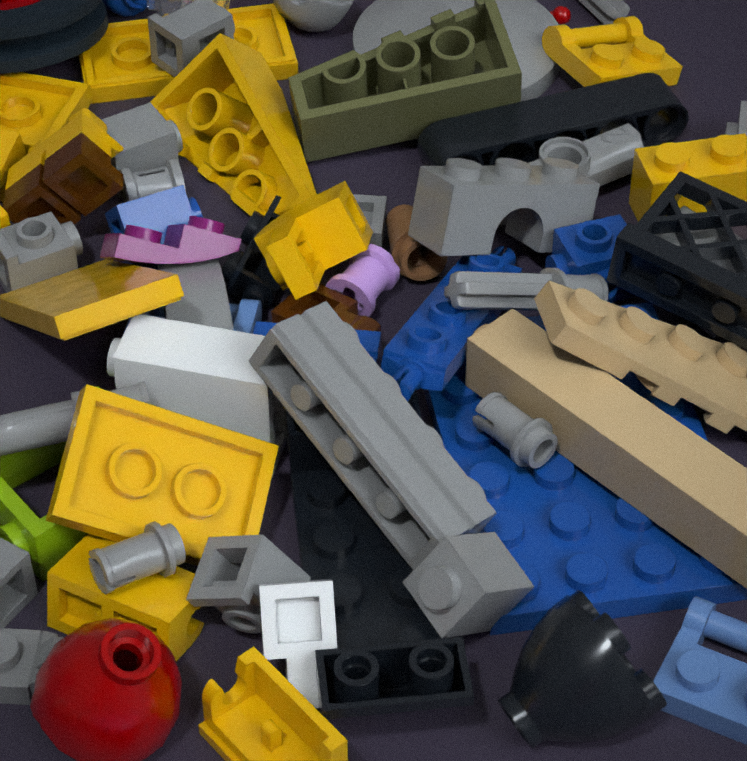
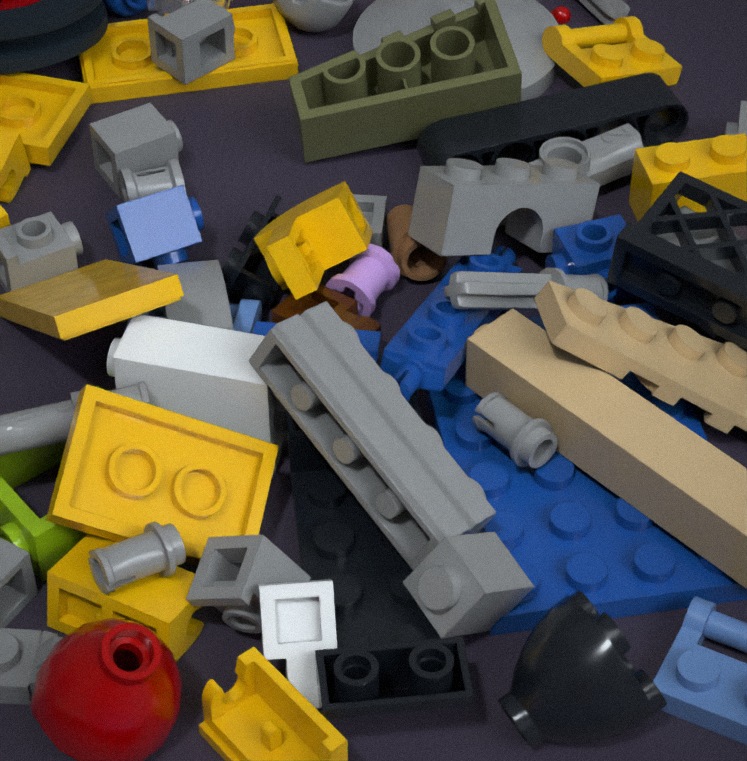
reddish brown hips [2,108,124,225] -> none
slope [100,216,242,264] -> none
yellow wedge [149,33,317,216] -> none

